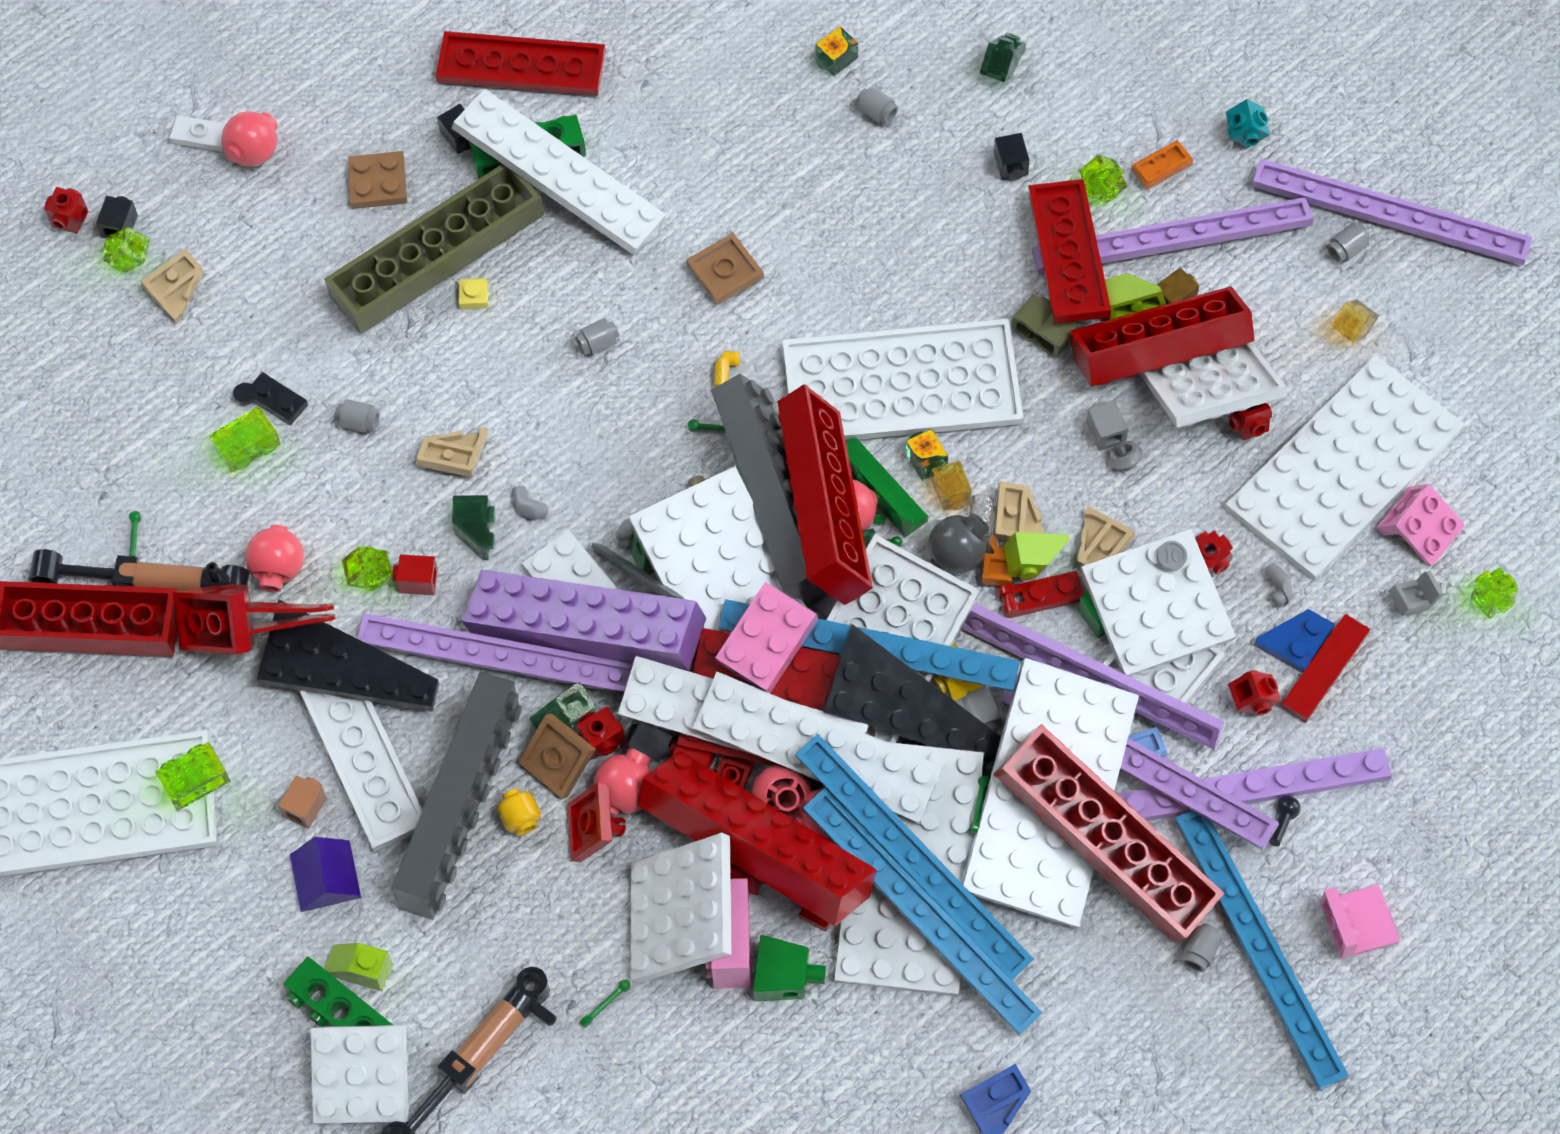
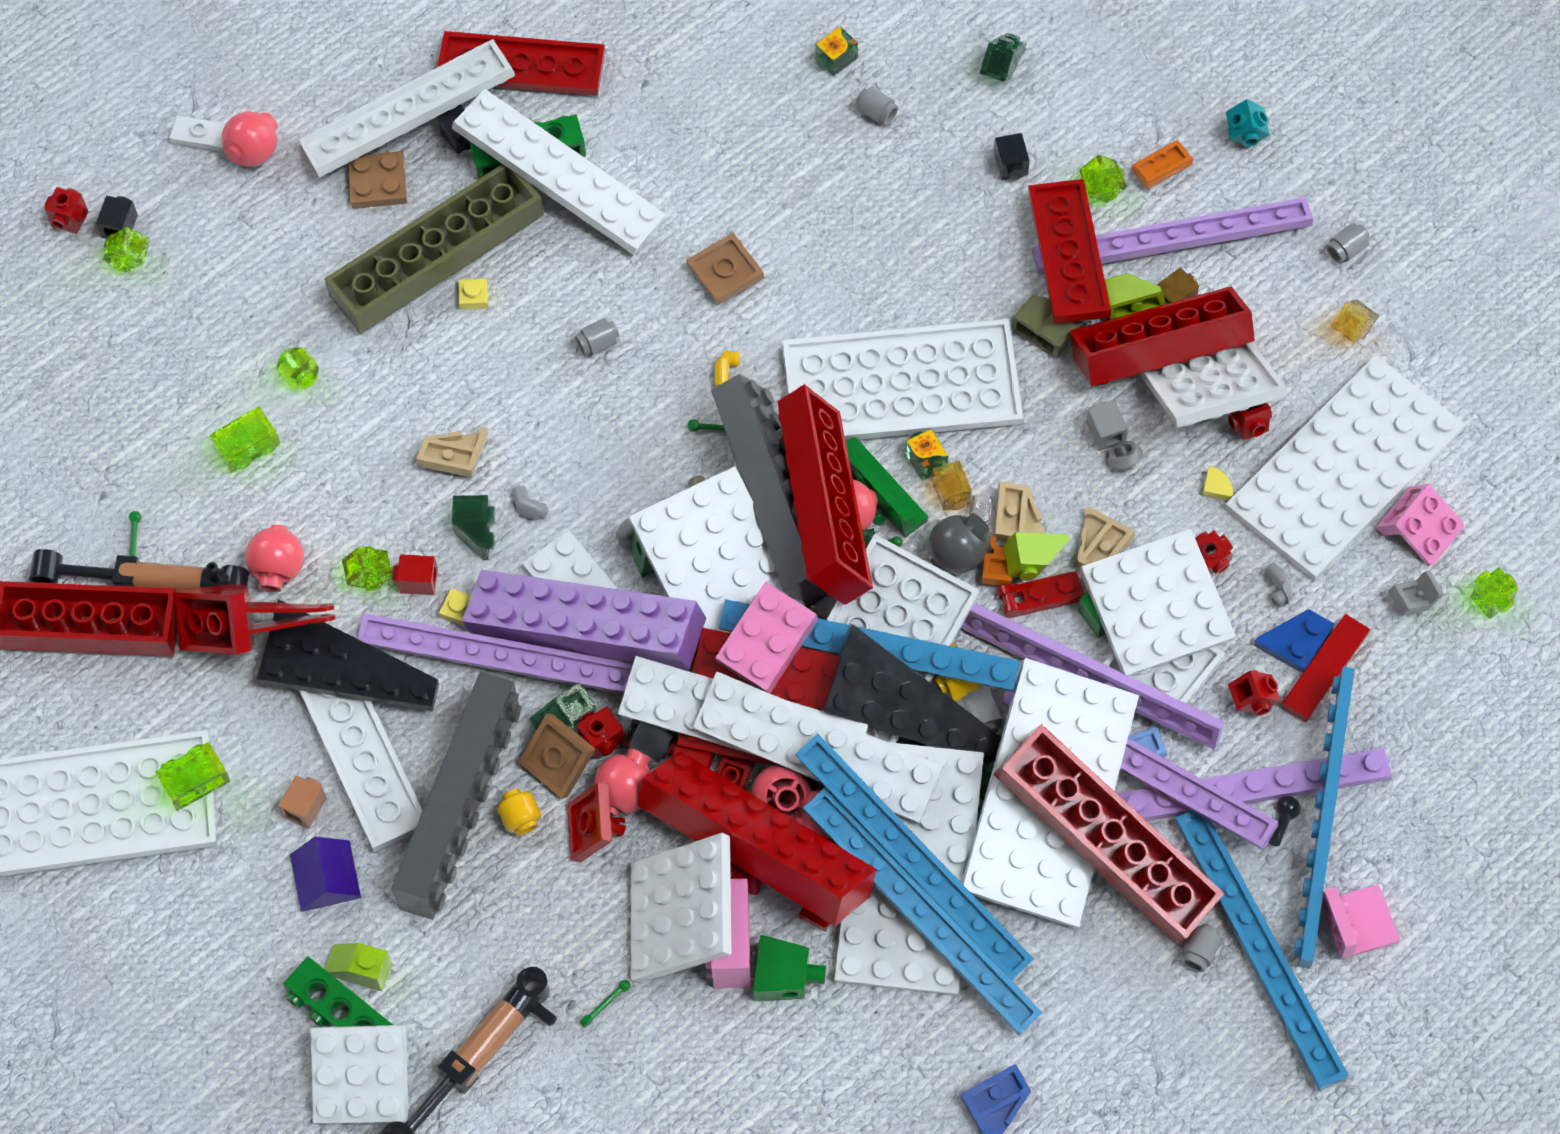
tan wing [141,249,204,324] -> none
black hinge [233,372,308,426] -> none
light grey brick [335,399,380,433] -> none
dark grey piece [591,543,684,599] -> none
green hinge [969,776,989,834] -> none
light grey piece [1157,541,1187,571] -> none
lavender plate [1252,159,1532,266] -> none
none -> clear neon green head [276,347,319,389]
none -> white plate [299,39,515,178]
none -> light yellow plate [439,588,471,627]
none -> light yellow tile [1203,466,1233,501]
none -> dark azure plate [1294,667,1355,969]

